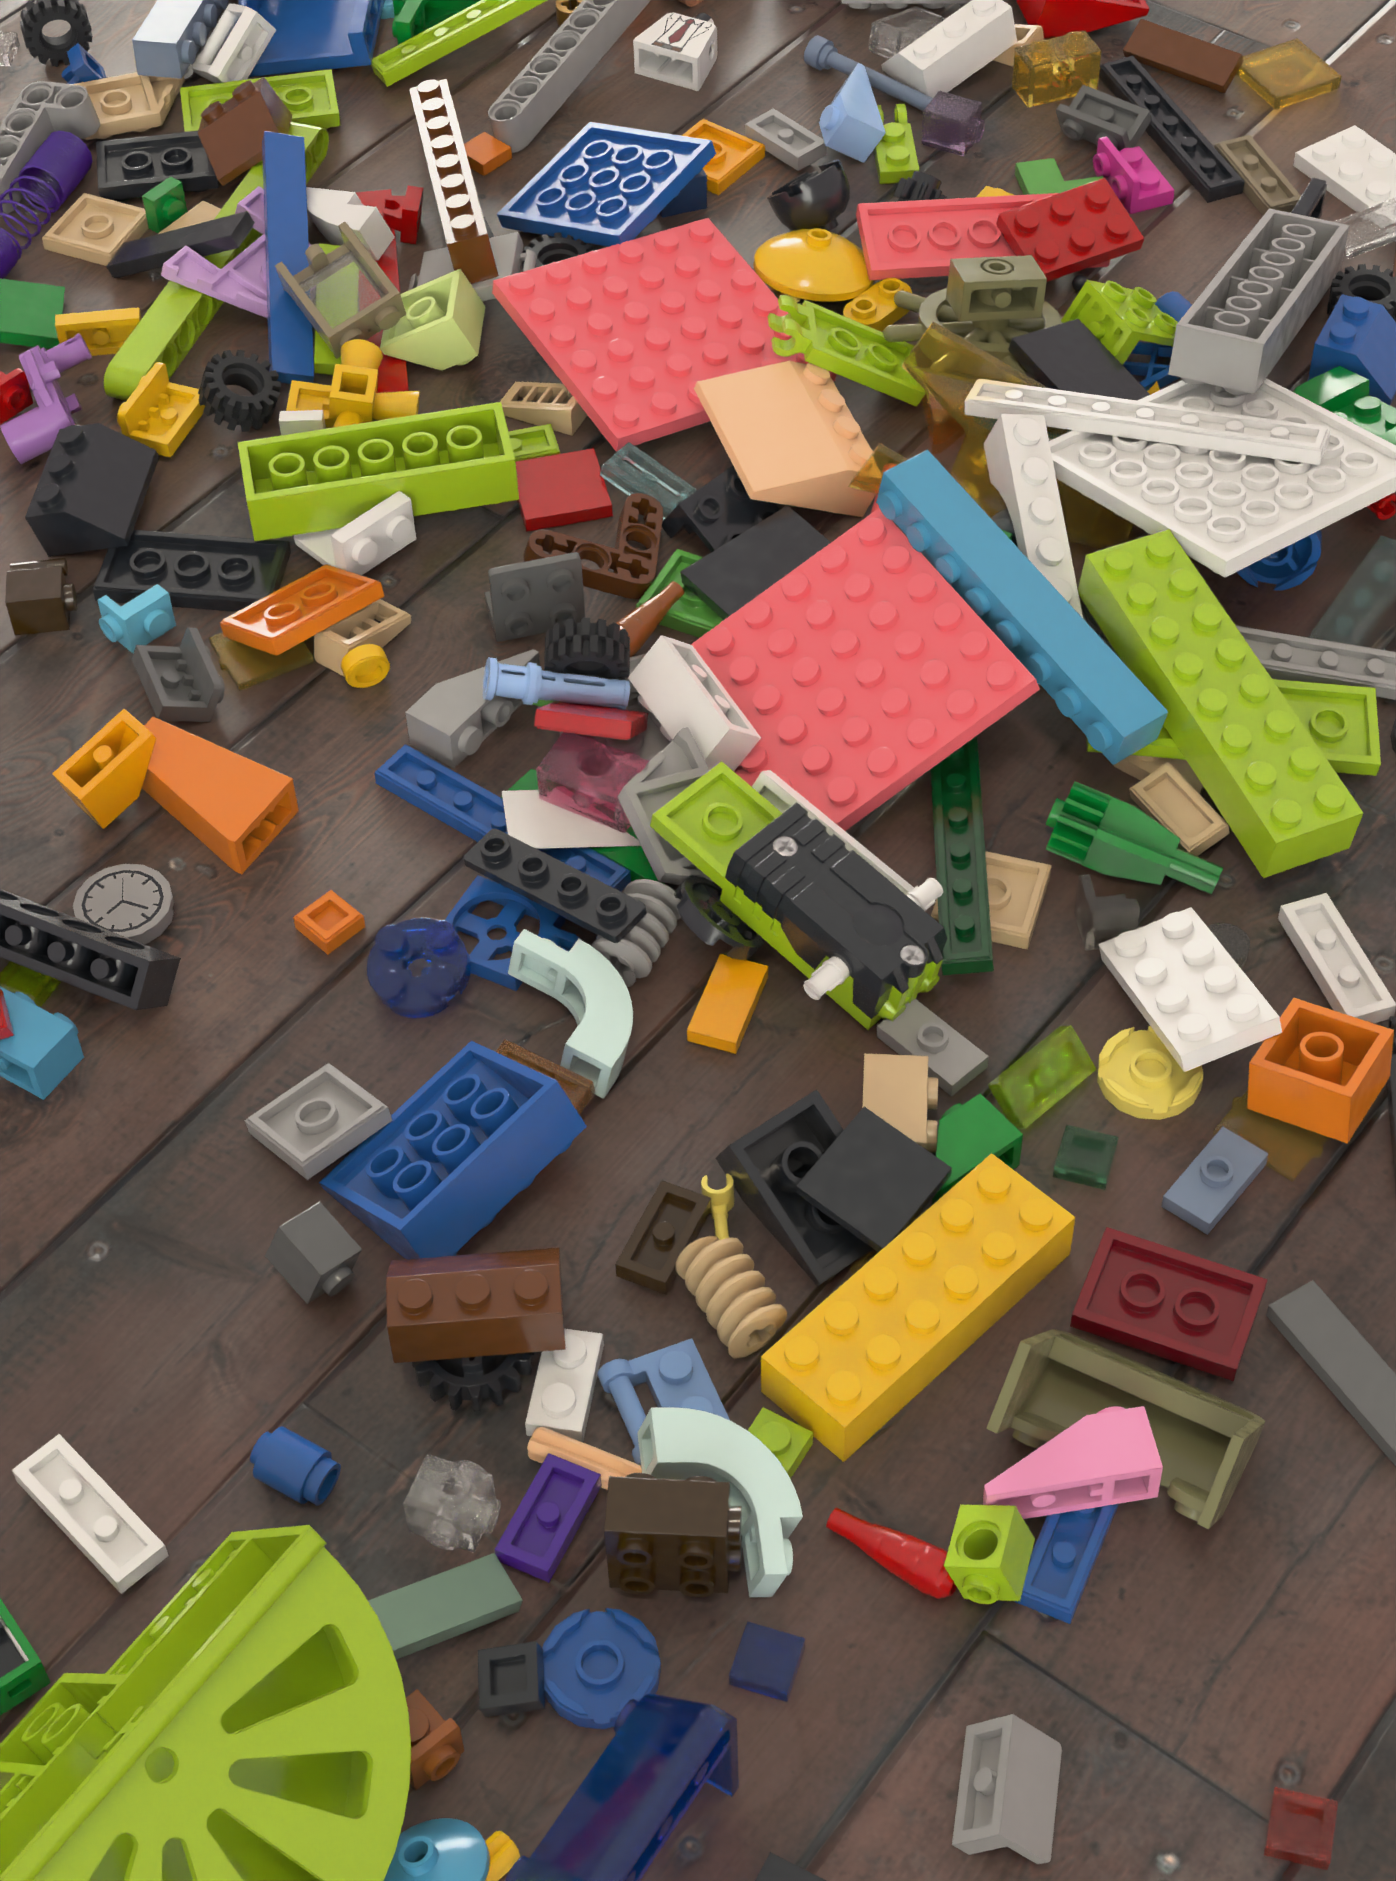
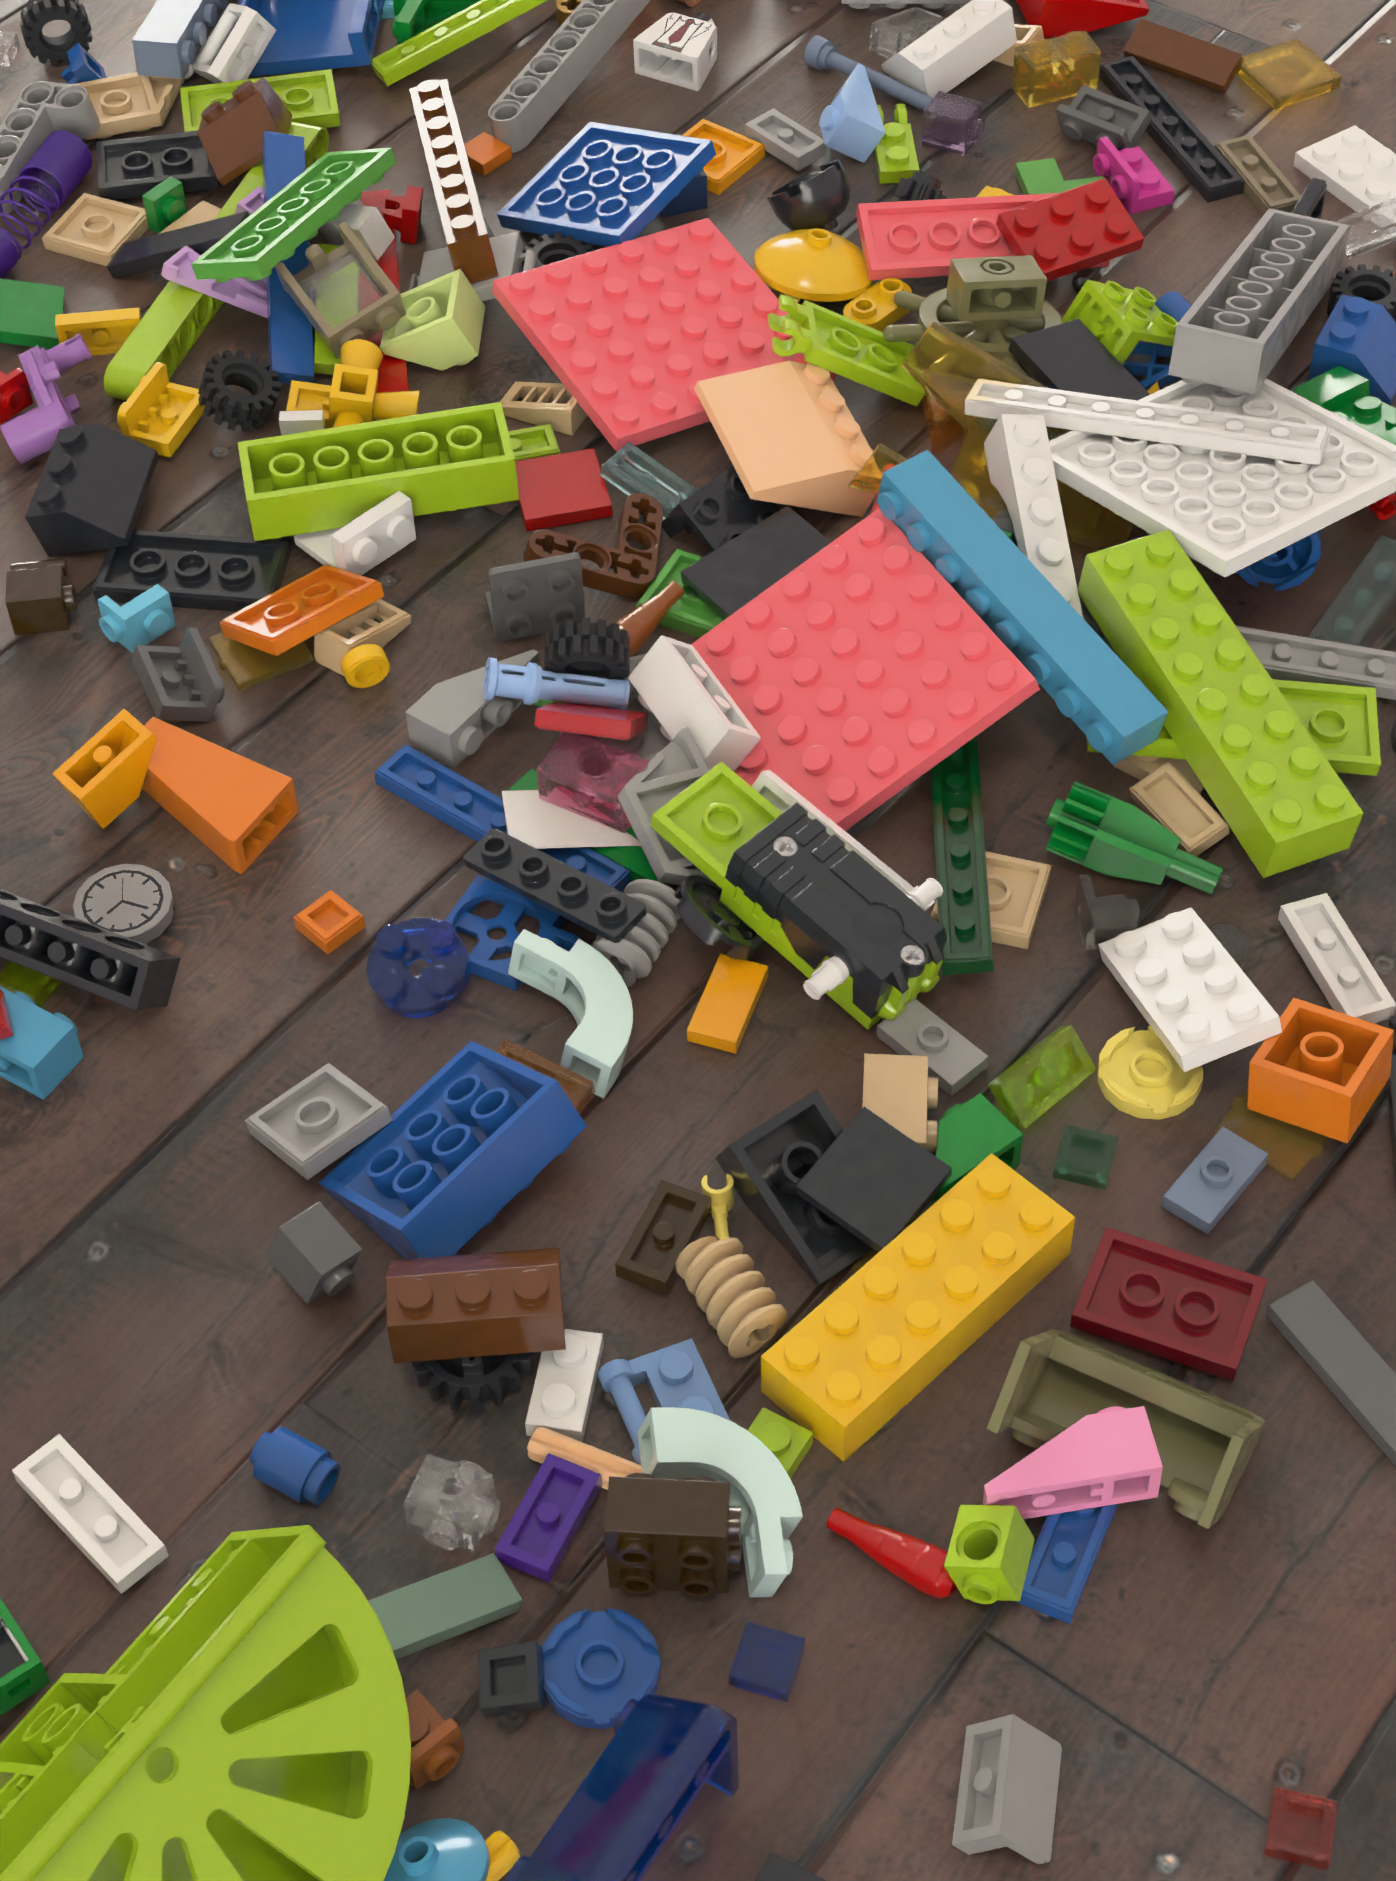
none -> bright green plate [191,148,396,283]

